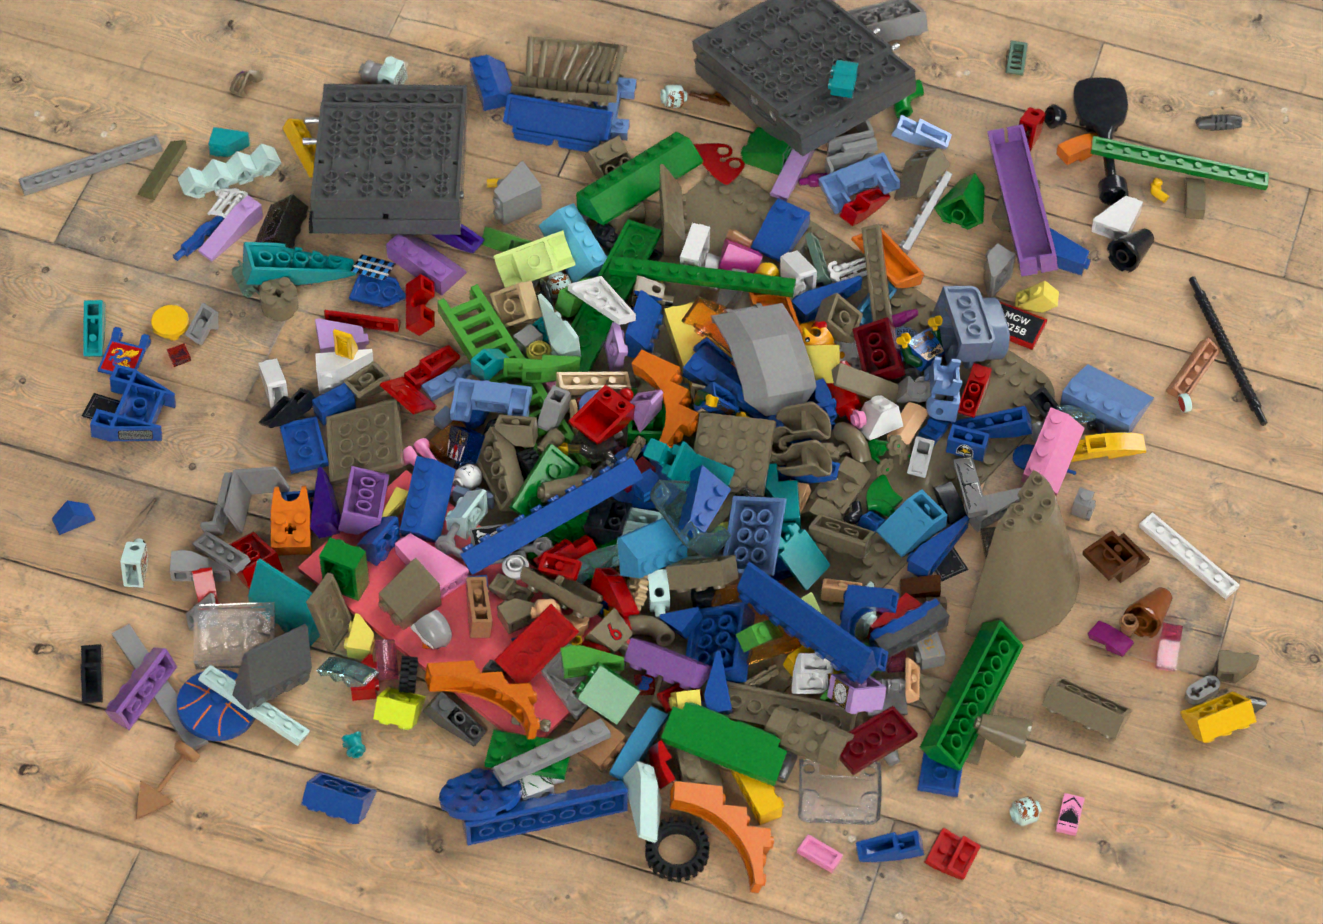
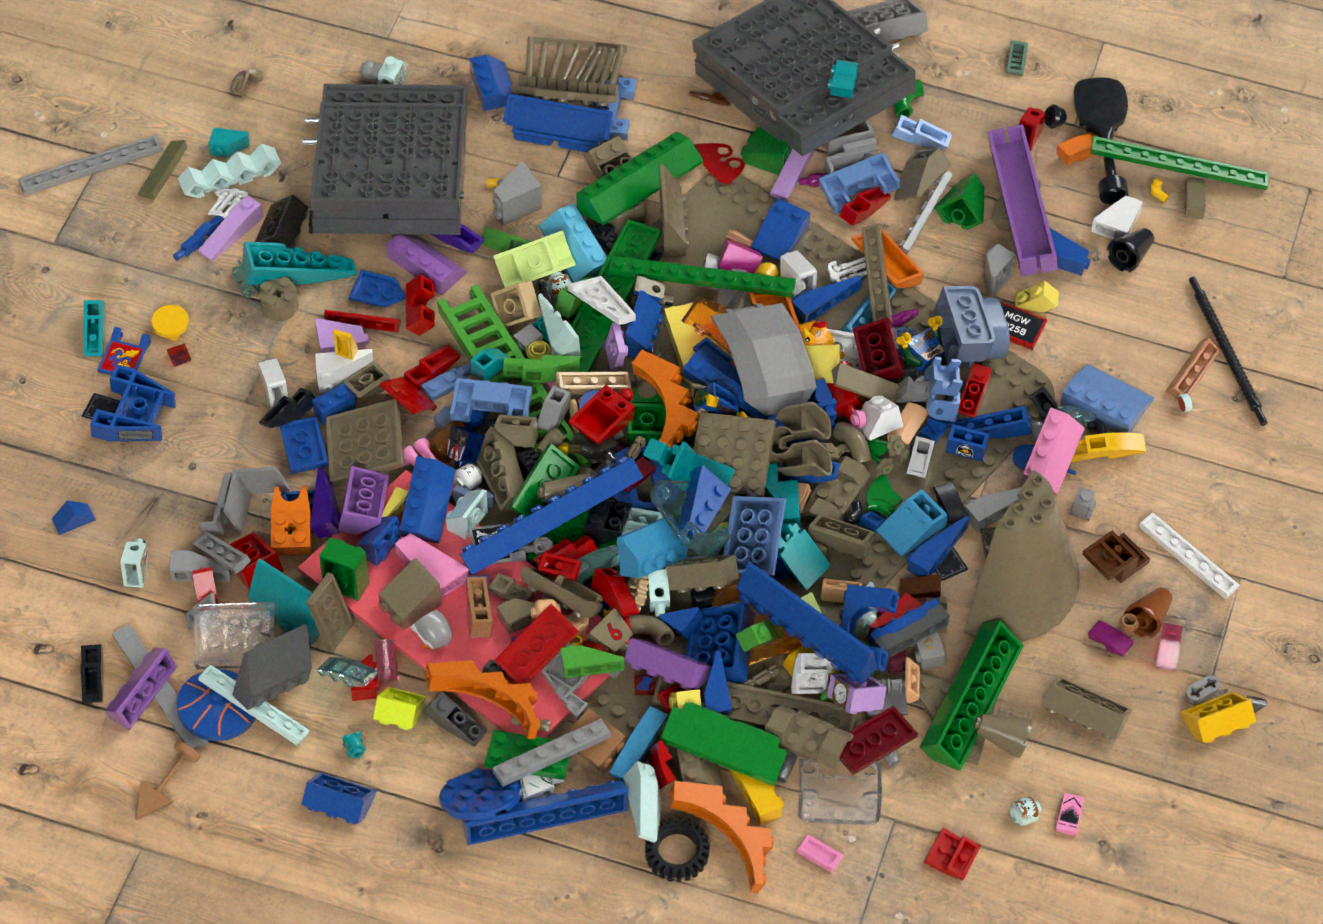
light grey slope [185,303,219,345] -> none
yellow slope [283,119,316,178] -> none
light yellow slope [344,613,375,660] -> none
sticker [350,254,396,280] -> none
black tyre [399,656,418,693] -> none
light grey piece [435,523,463,560] -> none
white cone [502,555,529,580] -> none
brick [575,661,640,725] -> none
lavender slope [630,390,663,433] -> none
blue brick [632,469,663,504] -> none
light aqua head [660,85,687,108] -> none
white window [680,223,710,267] -> none
sand green hinge [805,232,832,286] -> none
dark tan slope [814,293,863,344] -> none
blue slope [856,830,924,862] -> none
blue tile [917,752,963,797] -> none
light grey tile [953,456,988,518] -> none
dark grey hinge [1195,114,1242,131] -> none
dark tan slope [1216,650,1259,683] -> none

